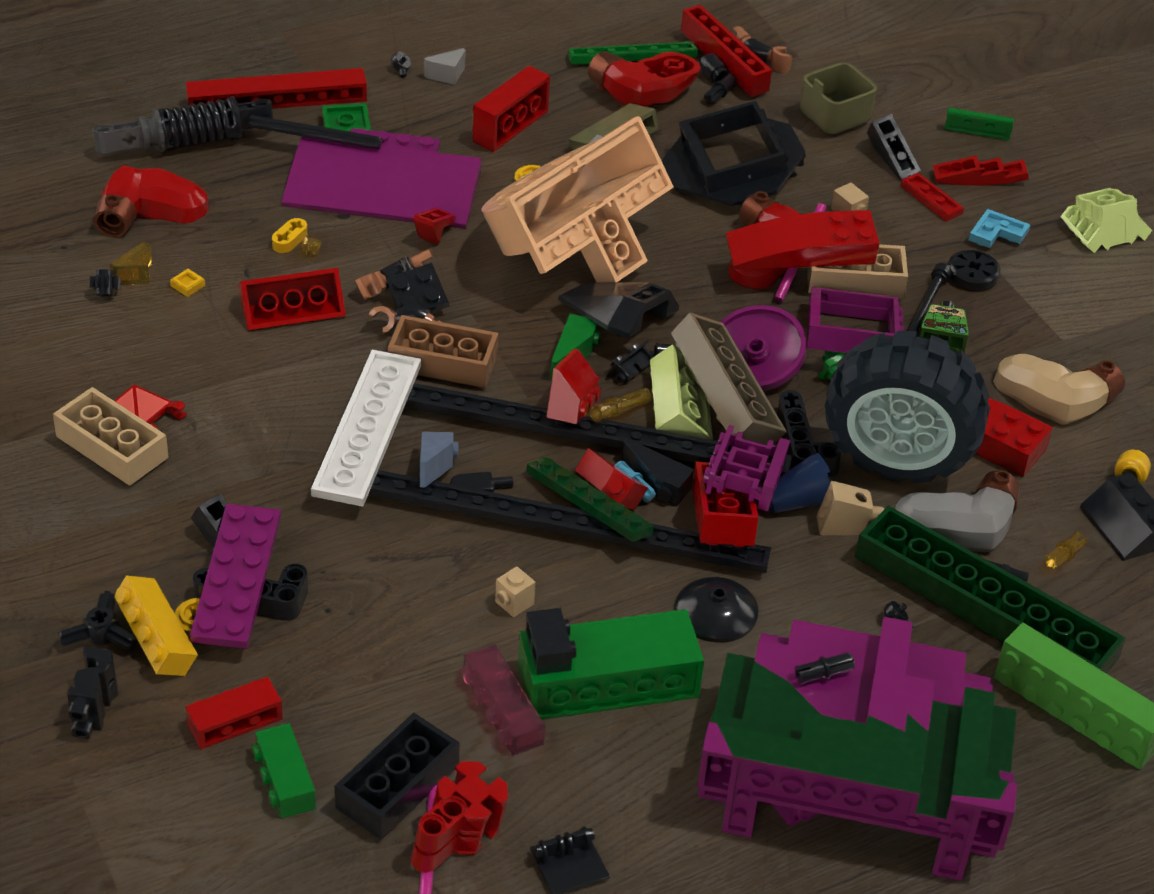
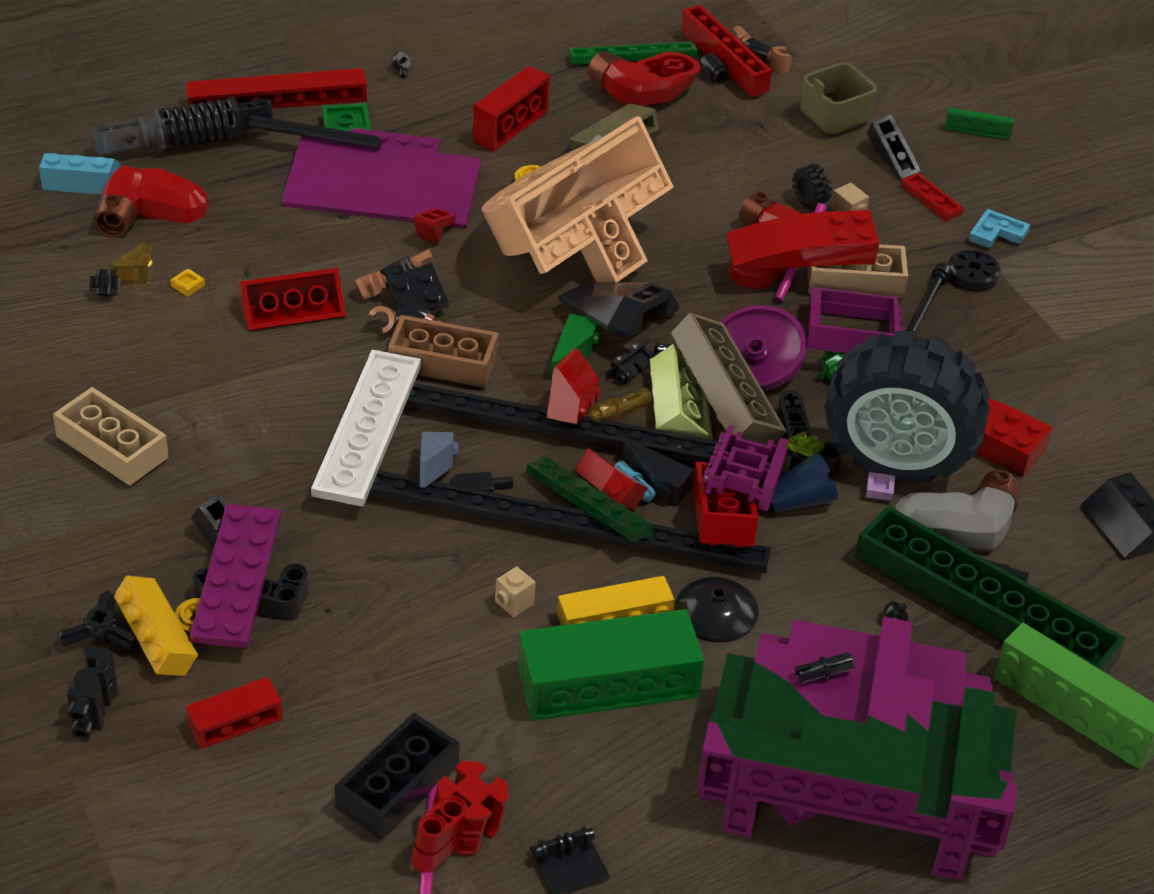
flag [114,385,187,429] -> none
green brick [252,723,316,819] -> none
yellow beam [272,218,308,253] -> none
clear yellow hinge [301,237,322,257] -> none
light grey slope [424,48,465,85] -> none
clear pink brick [461,644,545,756] -> none
black brick [525,608,577,675] -> none
black hinge [662,100,806,206] -> none
black axle [704,74,737,104] -> none
tan torso [817,481,884,536] -> none
torso [920,301,968,352] -> none
red slope [932,155,1029,186] -> none
tan piece [993,354,1125,425] -> none
clear yellow axle [1045,531,1088,569] -> none
yellowish green slope [1061,188,1152,253] -> none
yellow head [1114,449,1151,485] -> none
none -> medium azure slope [39,153,121,194]
none -> yellow brick [557,576,675,625]
none -> clear neon green tile [786,431,827,457]
none -> black tyre [792,163,832,208]
none -> lavender plate [866,472,895,501]

